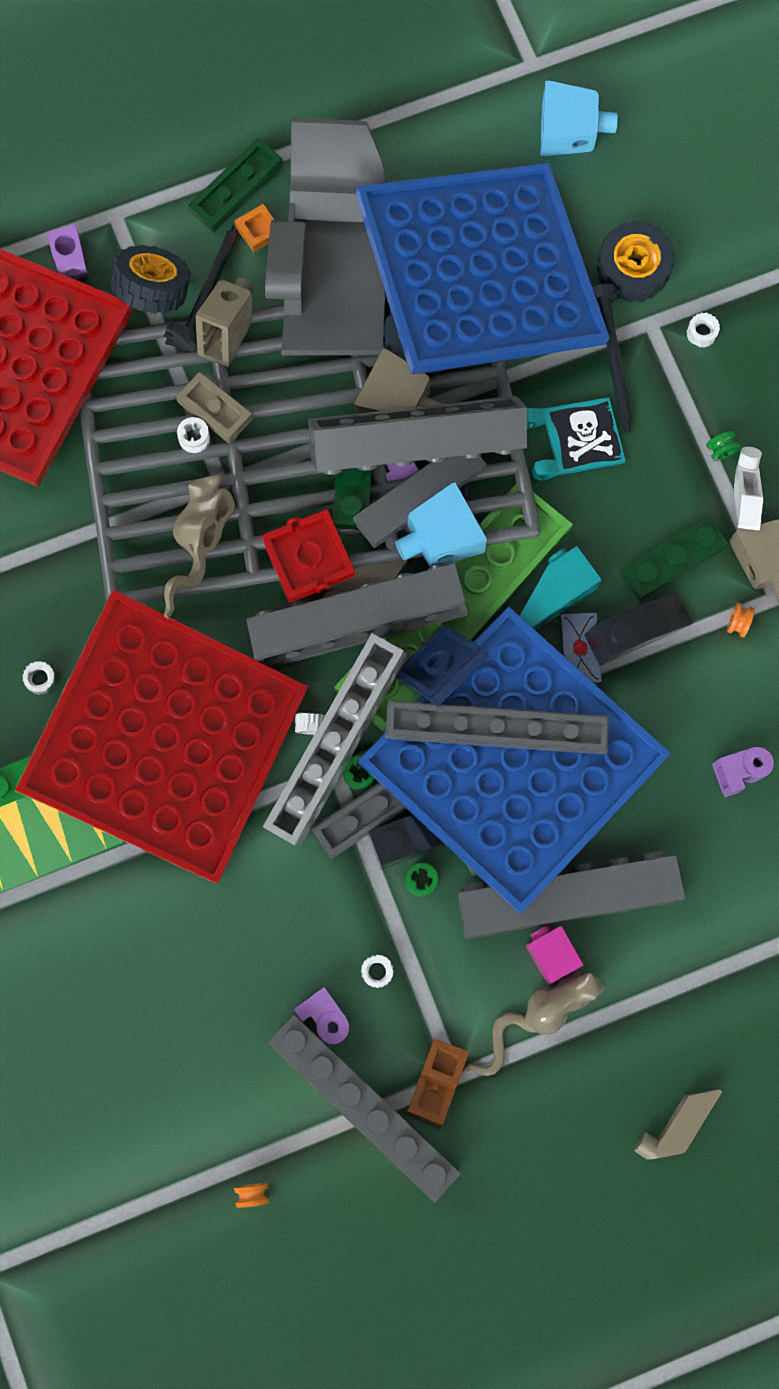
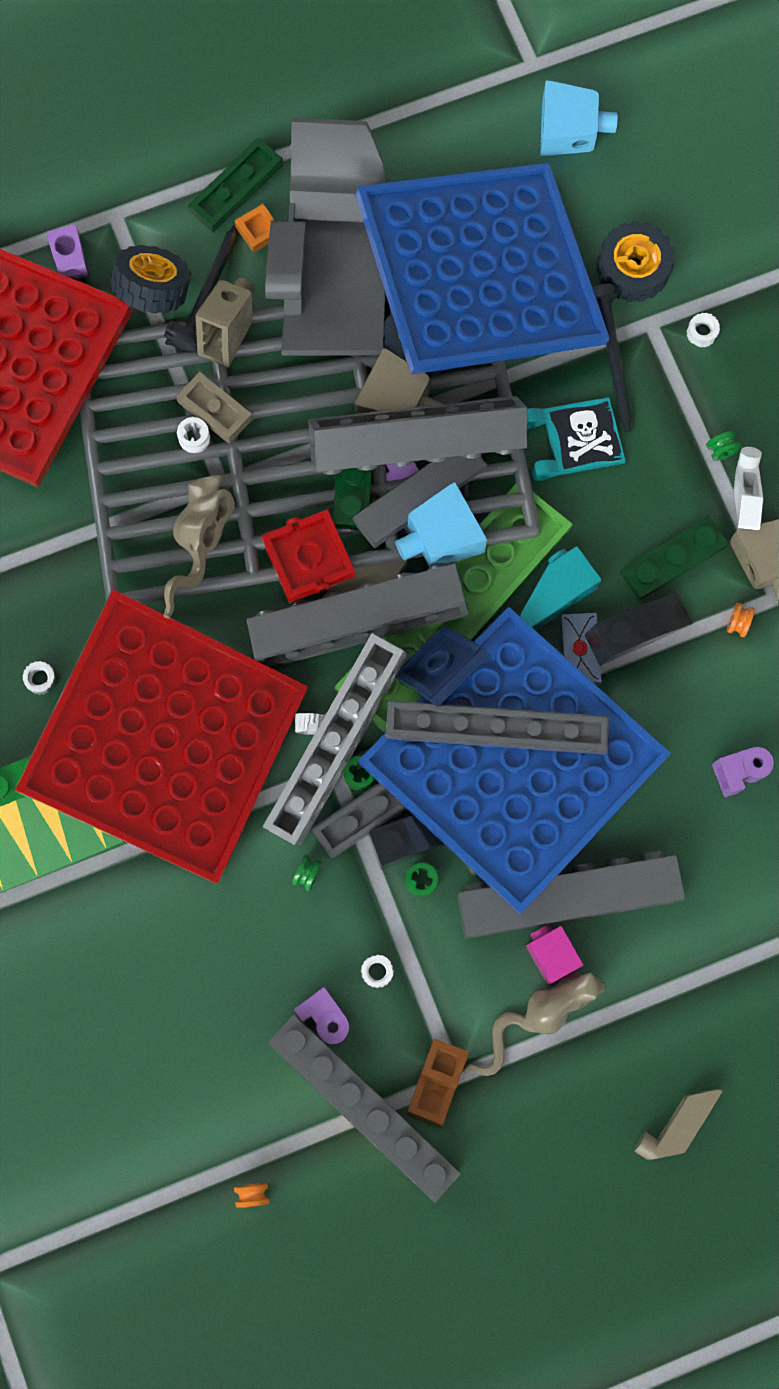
none -> green bush [292,855,322,892]

